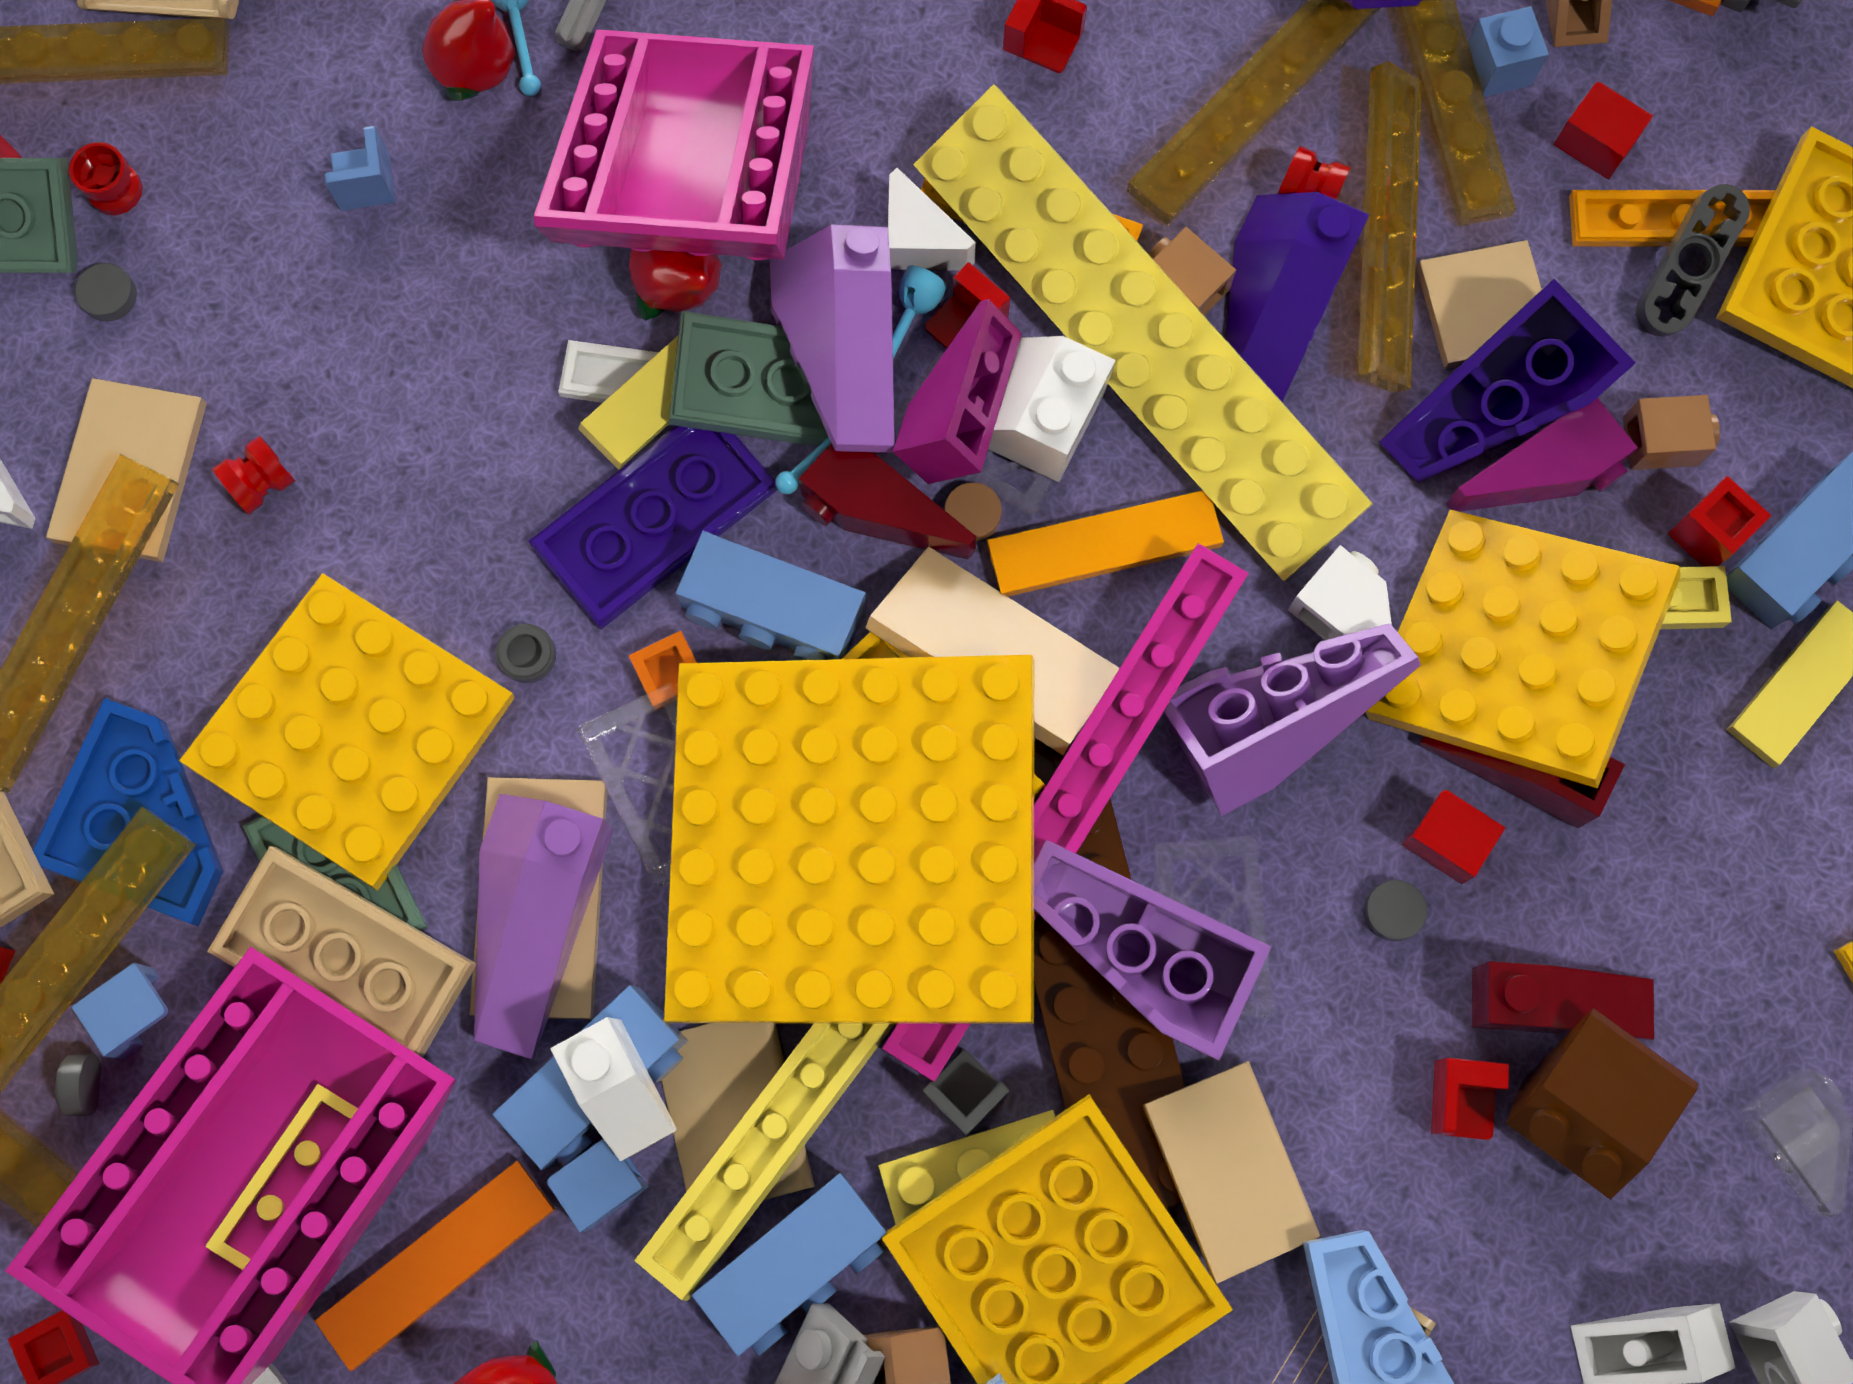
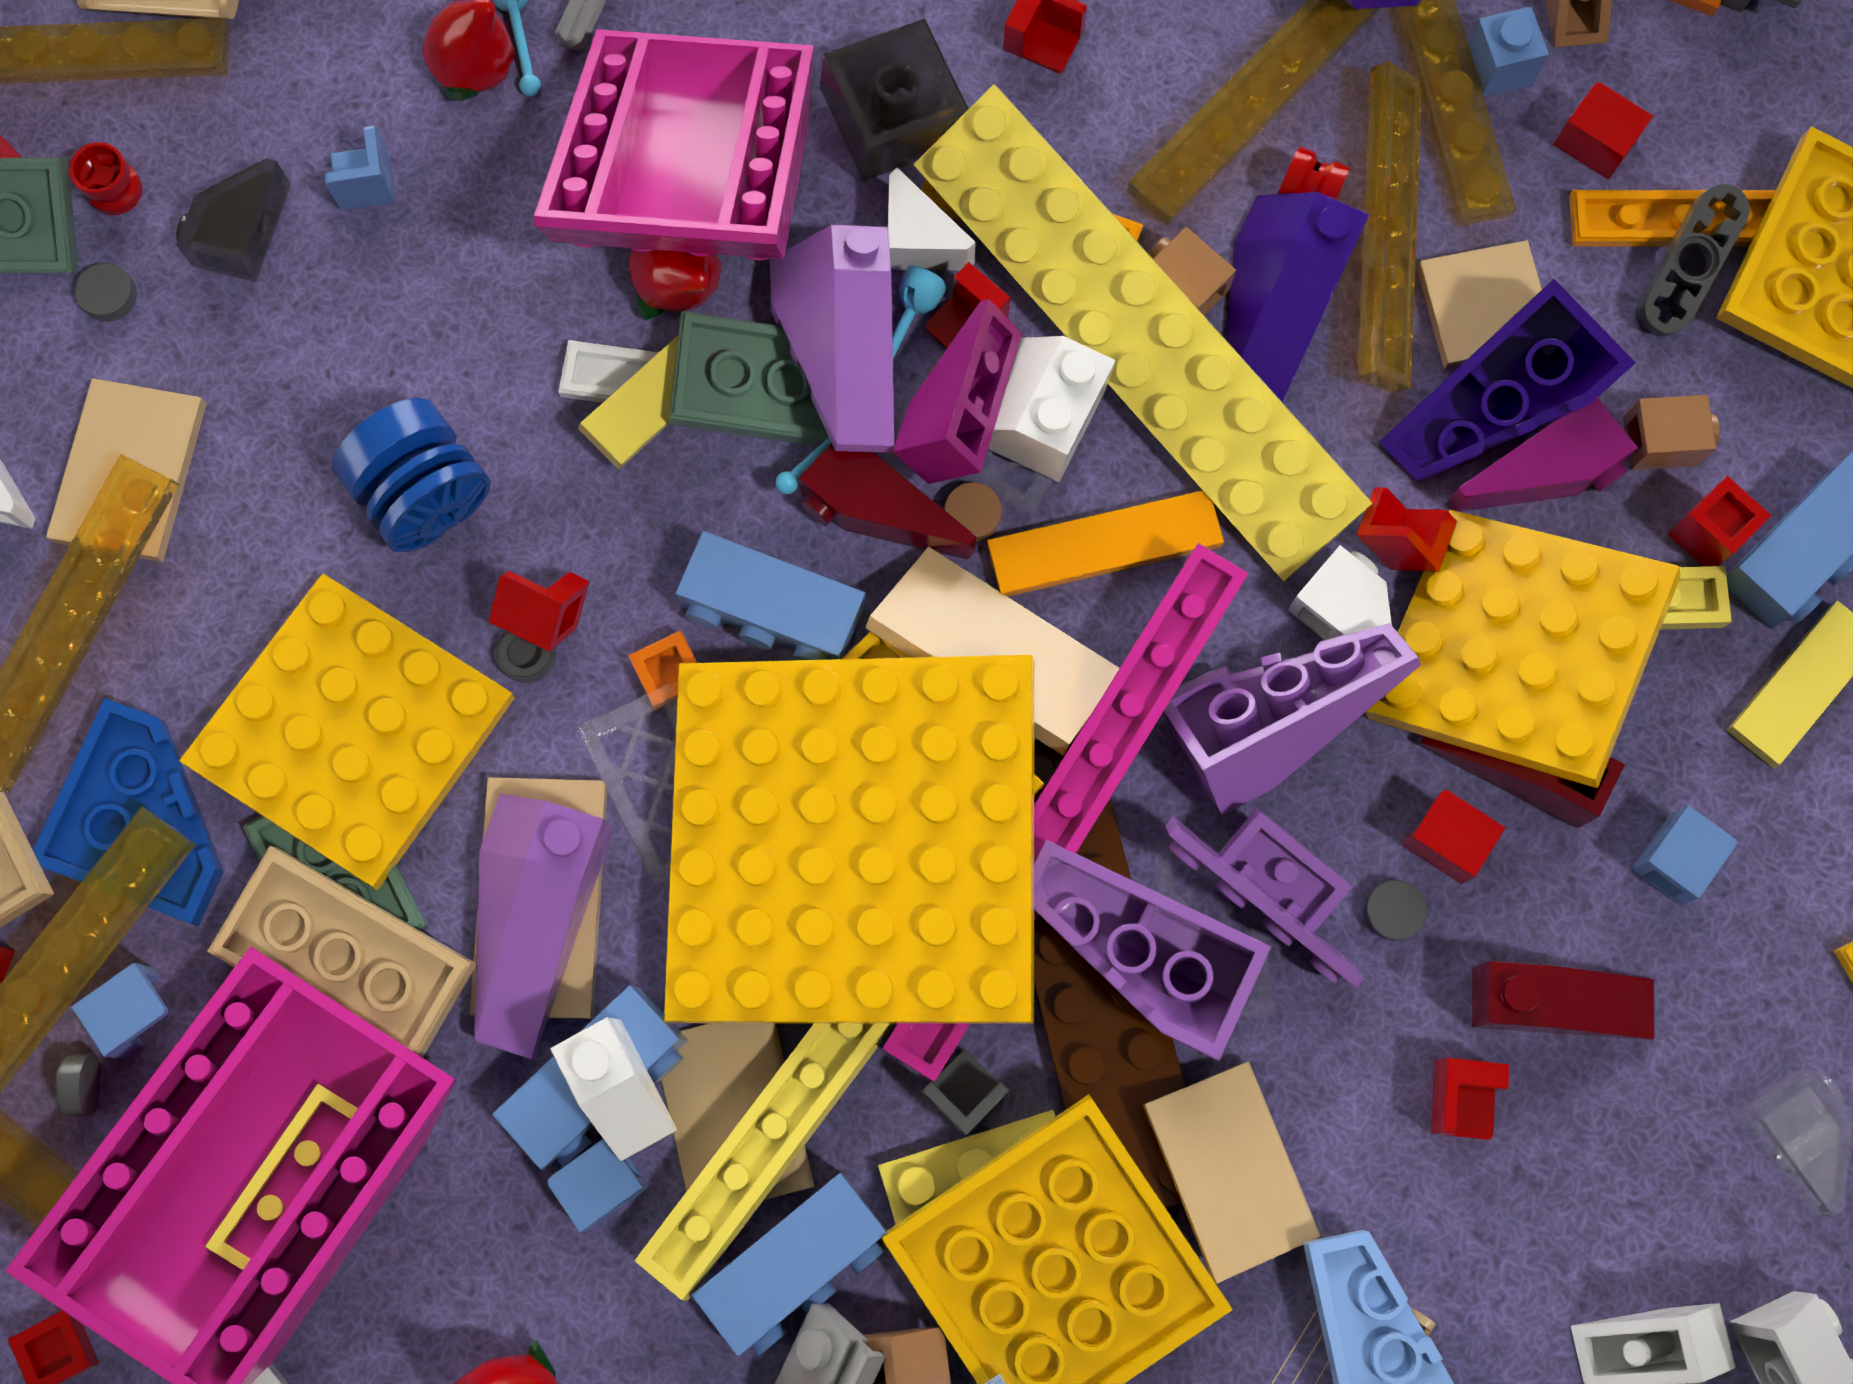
red wheel [212,435,296,515] -> none
orange tile [314,1161,556,1372] -> none
dark purple tile [528,426,778,630] -> none
reddish brown slope [1506,1008,1698,1200] -> none
none -> clear smoke slope [176,158,291,282]
none -> blue wheel [331,397,491,552]
none -> red panel [489,571,590,652]
none -> clear smoke slope [820,19,969,181]
none -> medium lavender bracket [1165,808,1365,988]
none -> red panel [1356,487,1457,572]
none -> medium blue panel [1631,805,1737,905]

